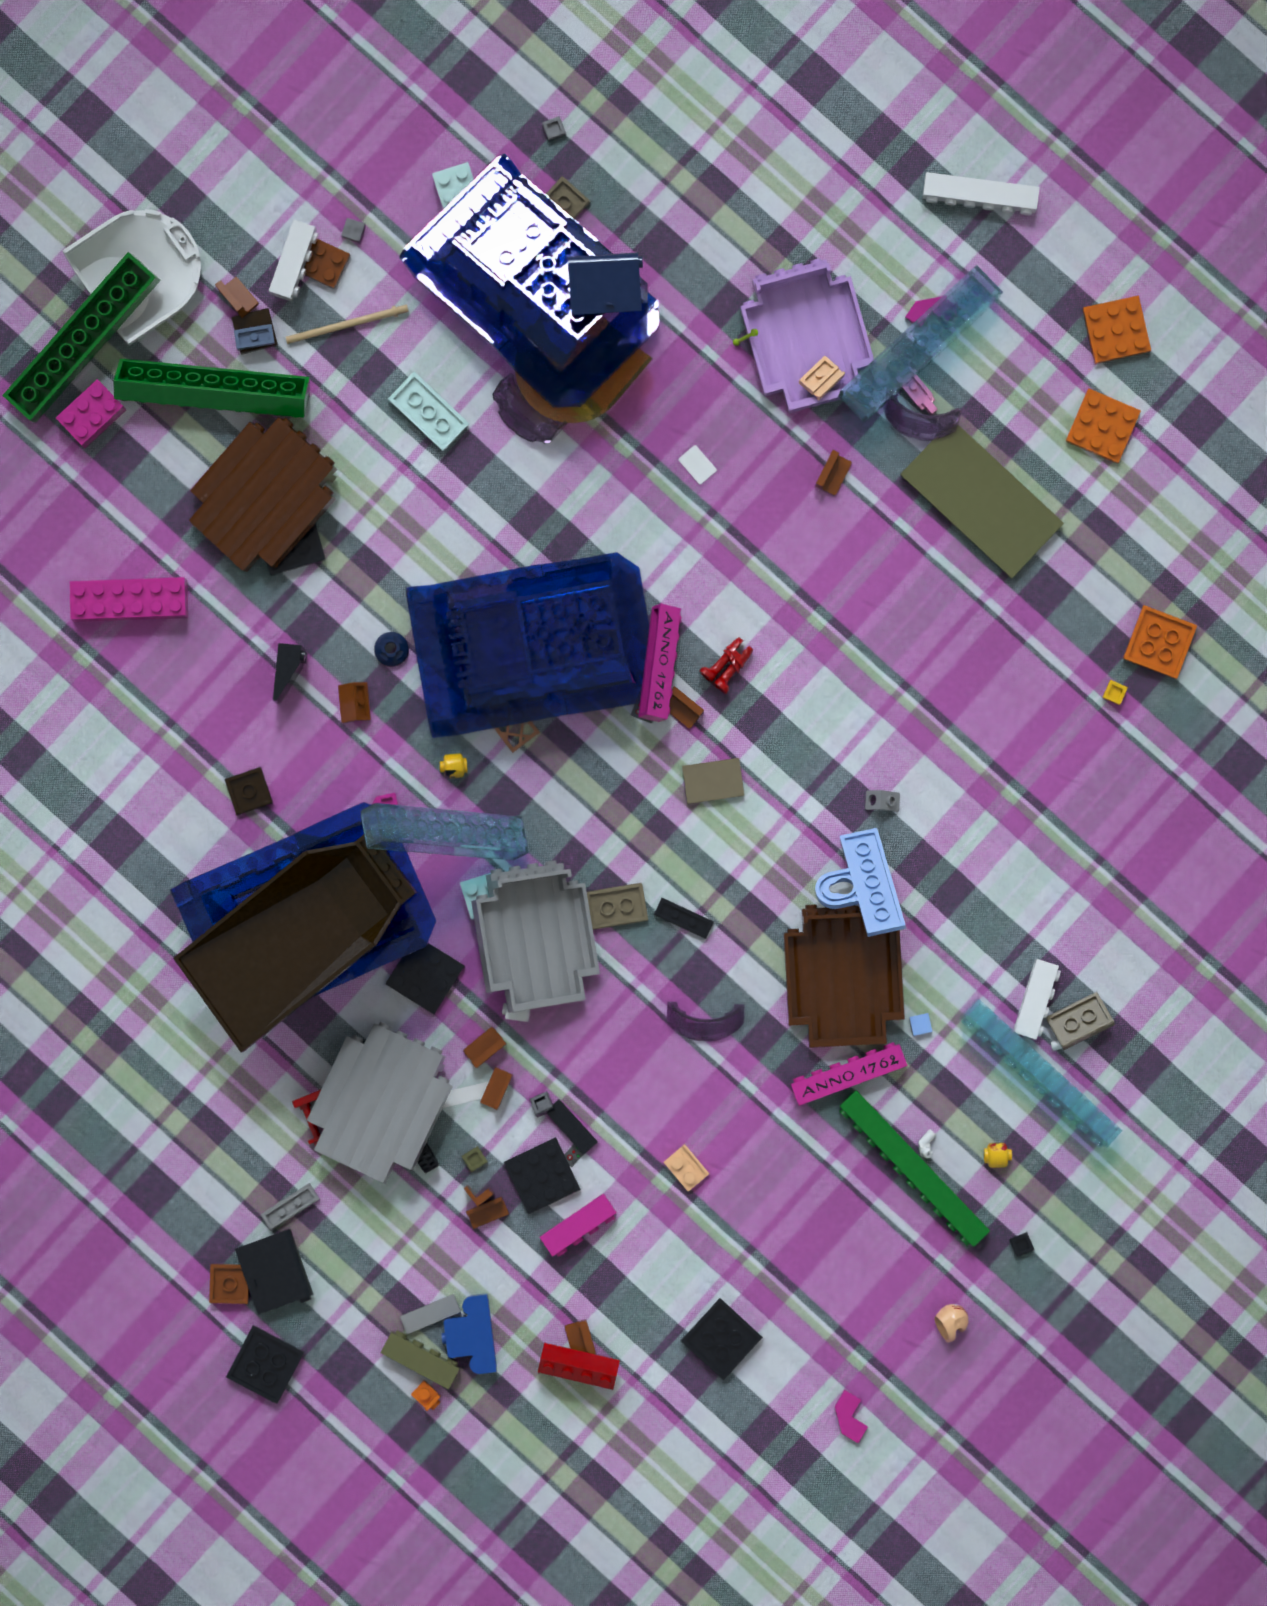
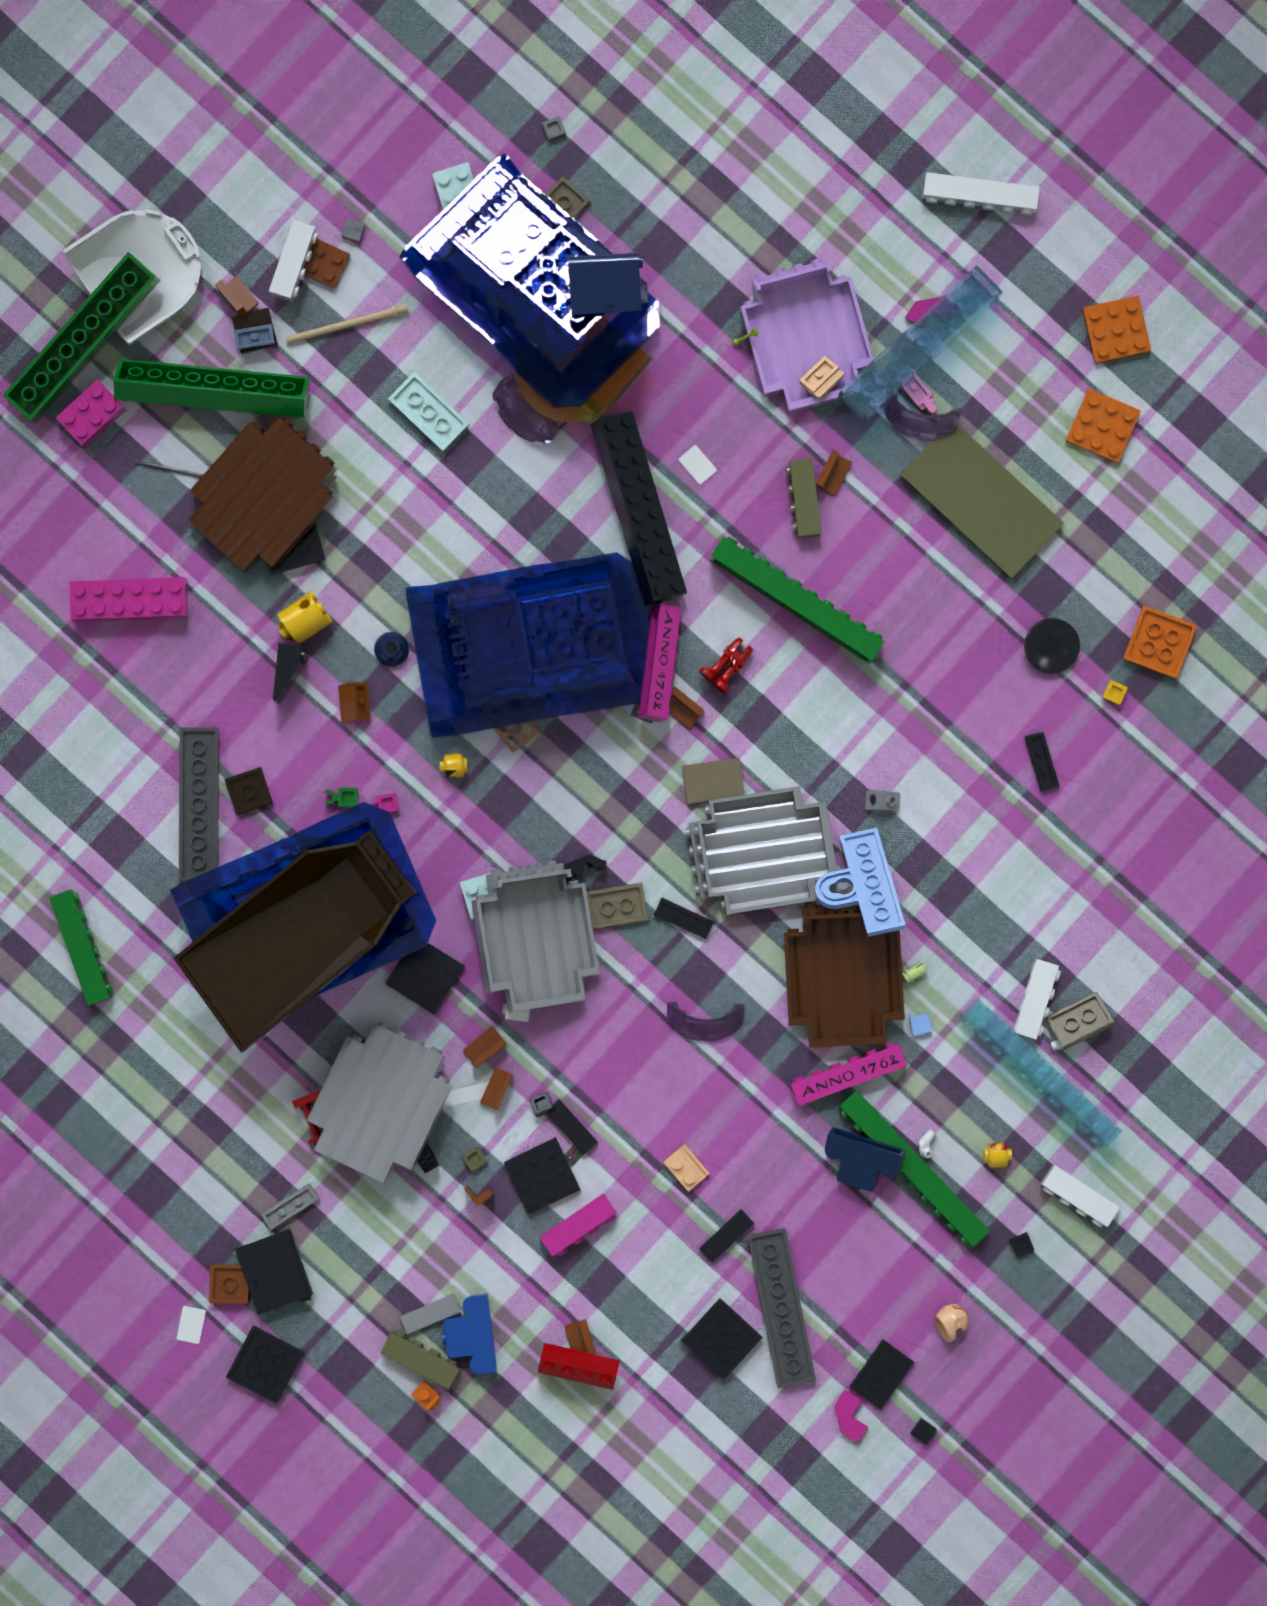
clear light blue brick [360,803,529,860] -> none
dark orange panel [466,1196,509,1229] -> none
none -> green brick [49,889,113,1006]
none -> dark grey piece [135,460,204,477]
none -> white sticker [176,1306,206,1344]
none -> dark grey plate [179,728,219,881]
none -> yellow cylinder [277,590,333,645]
none -> green plate [325,787,358,807]
none -> black slope [564,854,607,878]
none -> black brick [590,411,687,606]
none -> light grey panel [686,786,837,915]
none -> black tile [699,1209,754,1263]
none -> green brick [710,537,885,664]
none -> dark grey plate [747,1228,816,1388]
none -> olive brick [786,458,821,539]
none -> dark blue brick [824,1127,906,1192]
none -> black tile [849,1339,914,1409]
none -> yellowish green pin [902,962,927,983]
none -> black tile [910,1418,937,1445]
none -> black piece [1024,618,1080,674]
none -> black tile [1024,731,1060,792]
none -> white brick [1041,1165,1120,1228]

